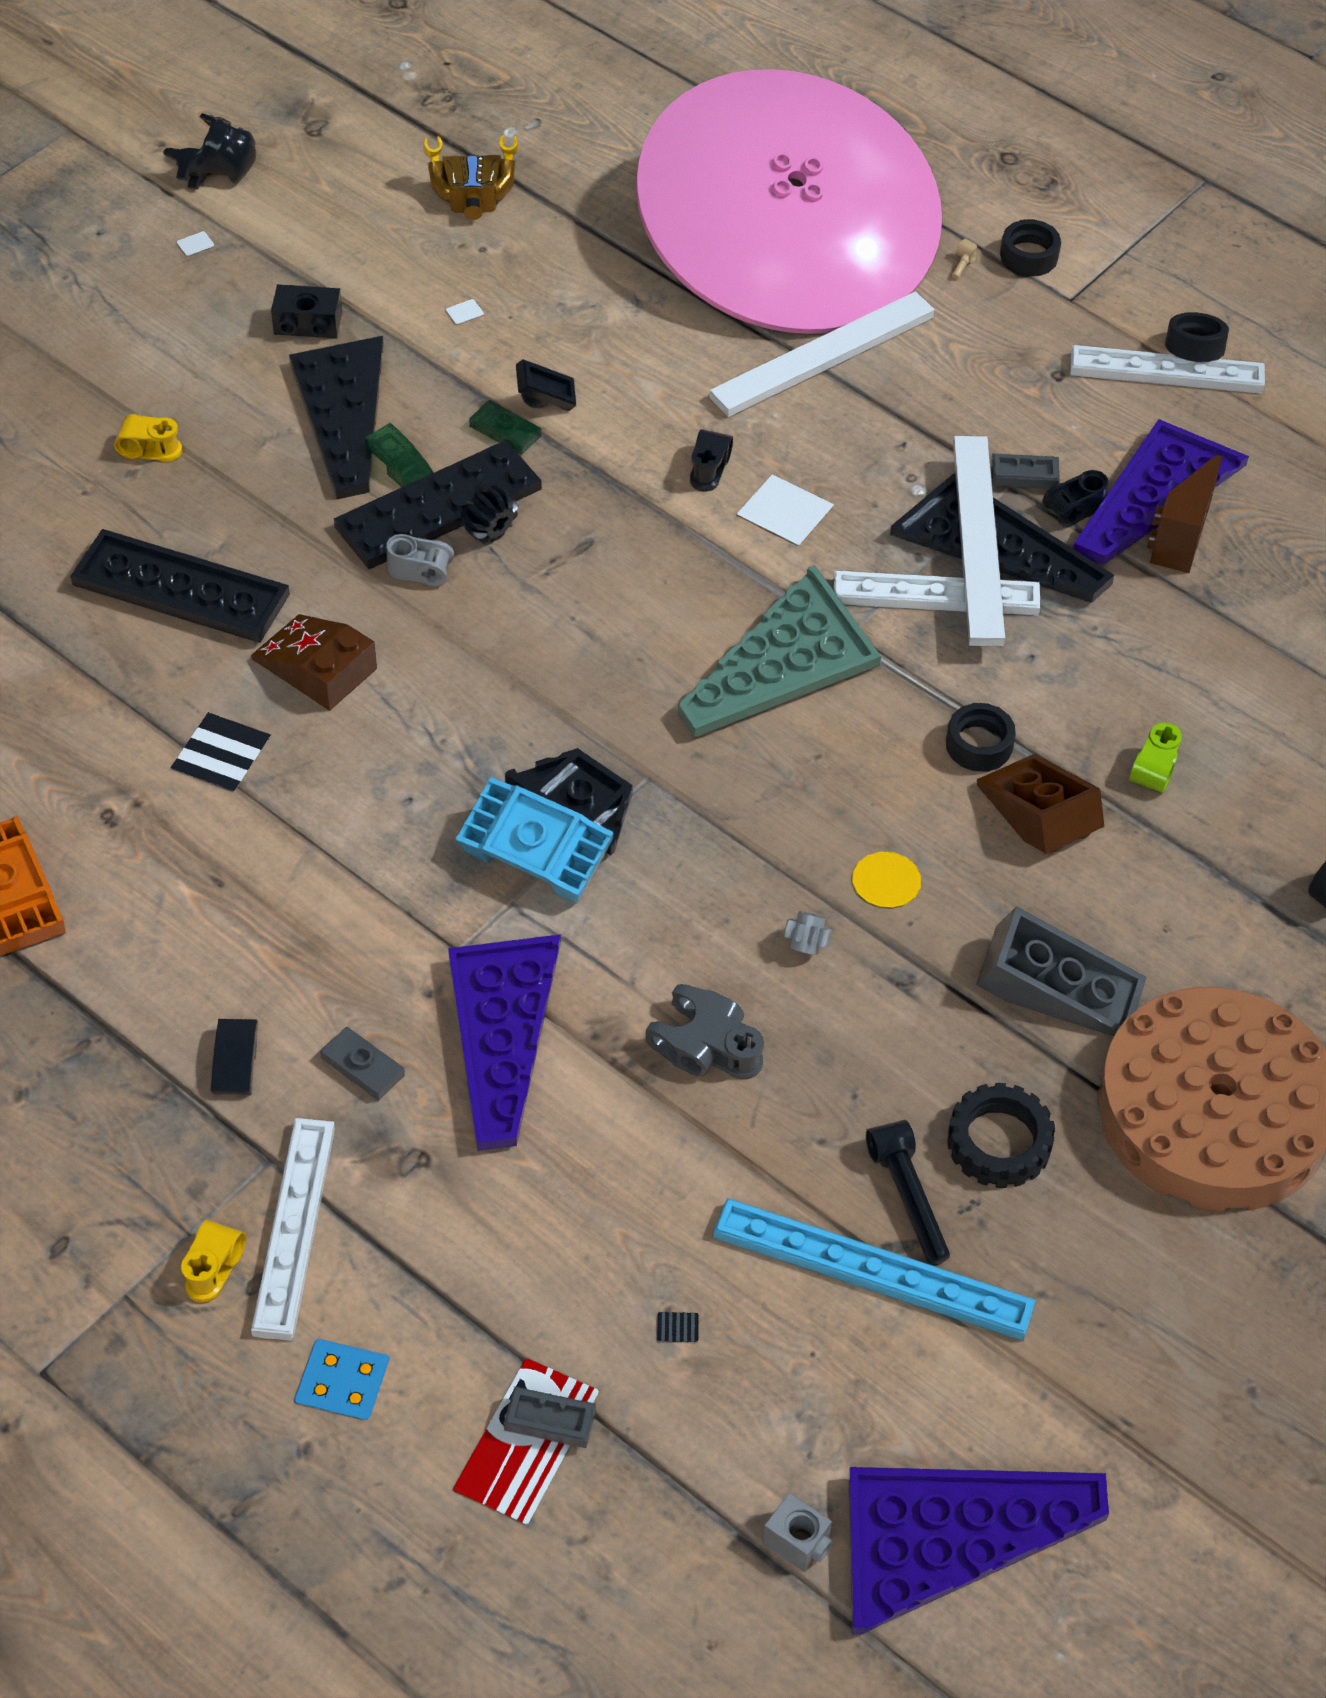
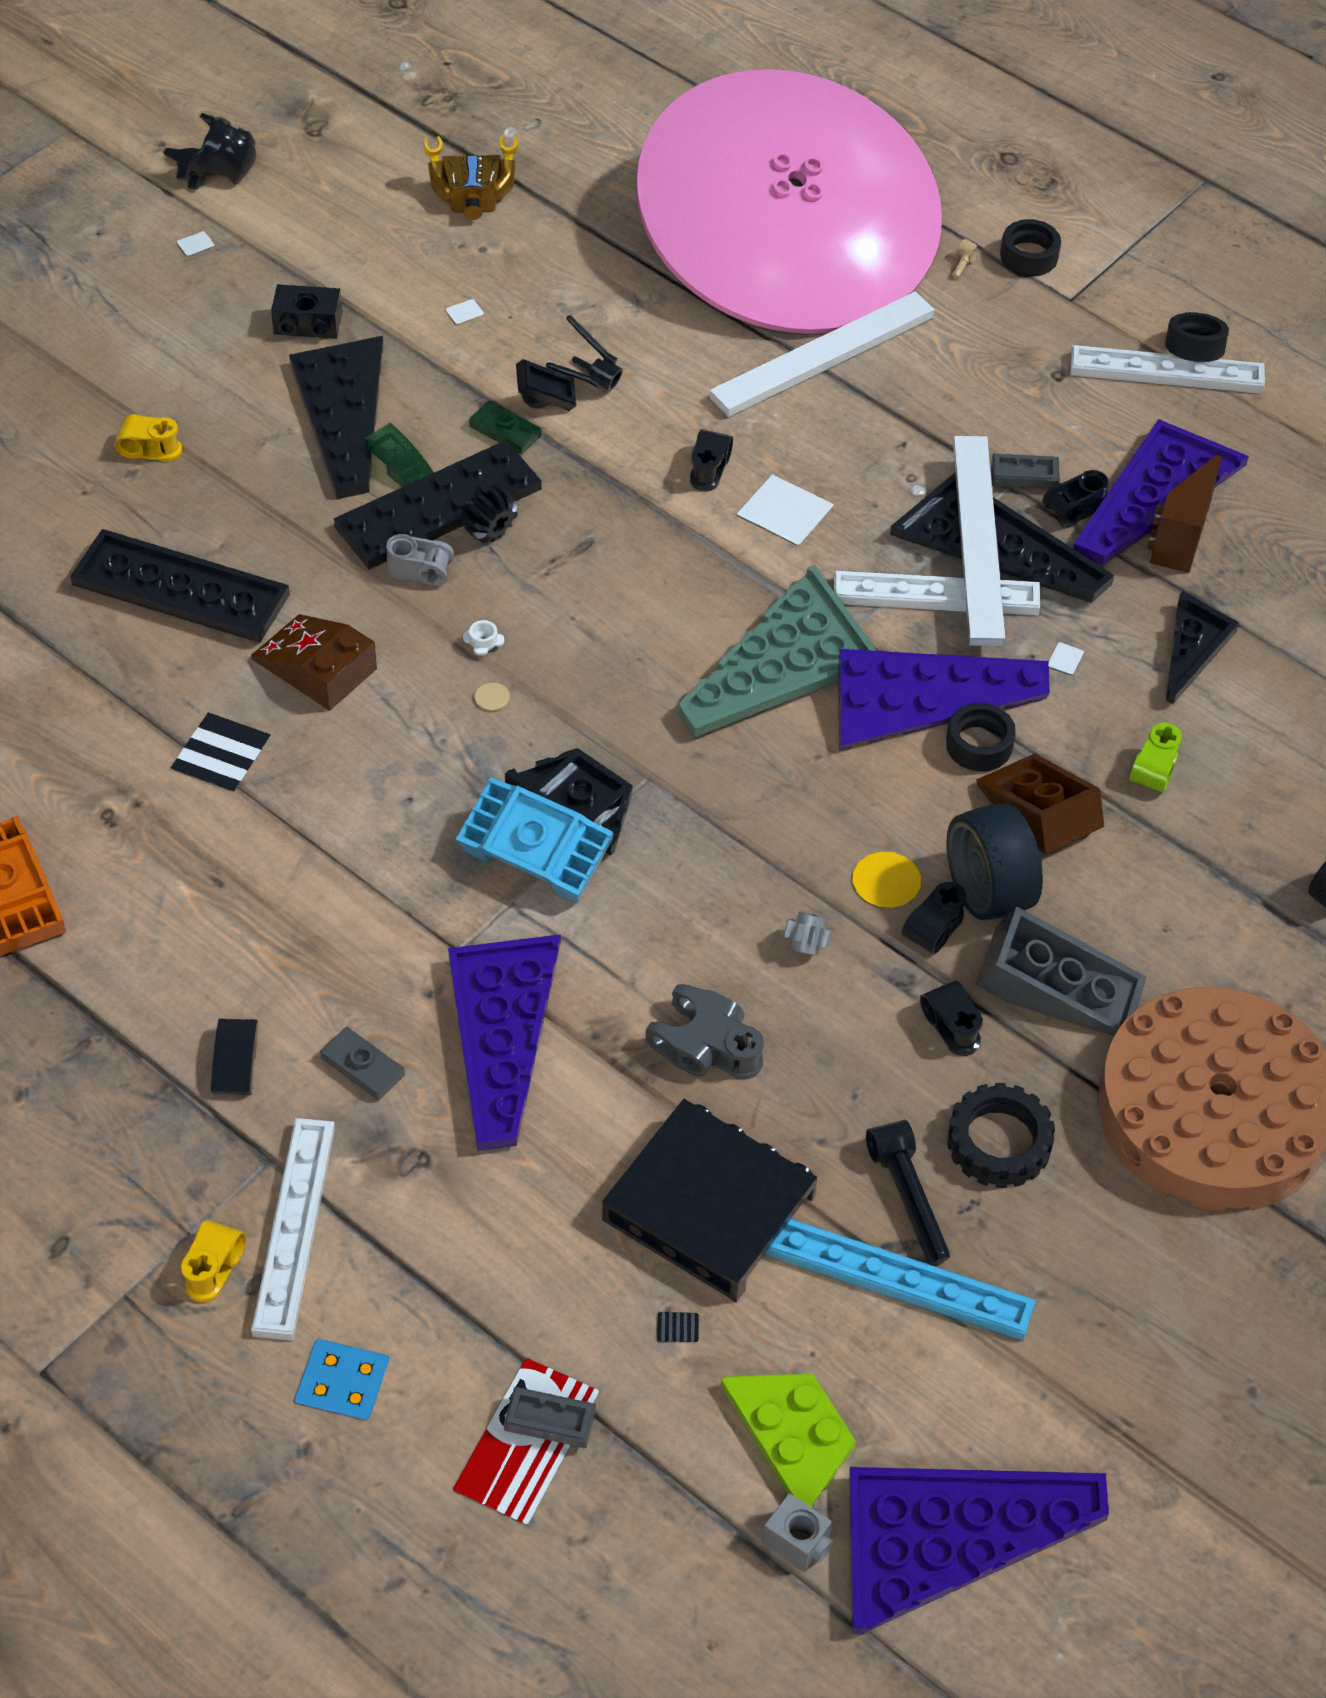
none -> white plate [463,620,504,656]
none -> tan piece [475,682,510,712]
none -> black plant [546,315,623,391]
none -> black panel [602,1098,817,1303]
none -> lime wing [721,1374,856,1508]
none -> dark purple wing [838,649,1050,751]
none -> black piece [902,882,966,955]
none -> black piece [920,980,983,1056]
none -> black wheel [946,803,1043,920]
none -> white sticker [1049,642,1084,675]
none -> black wing [1166,591,1239,704]

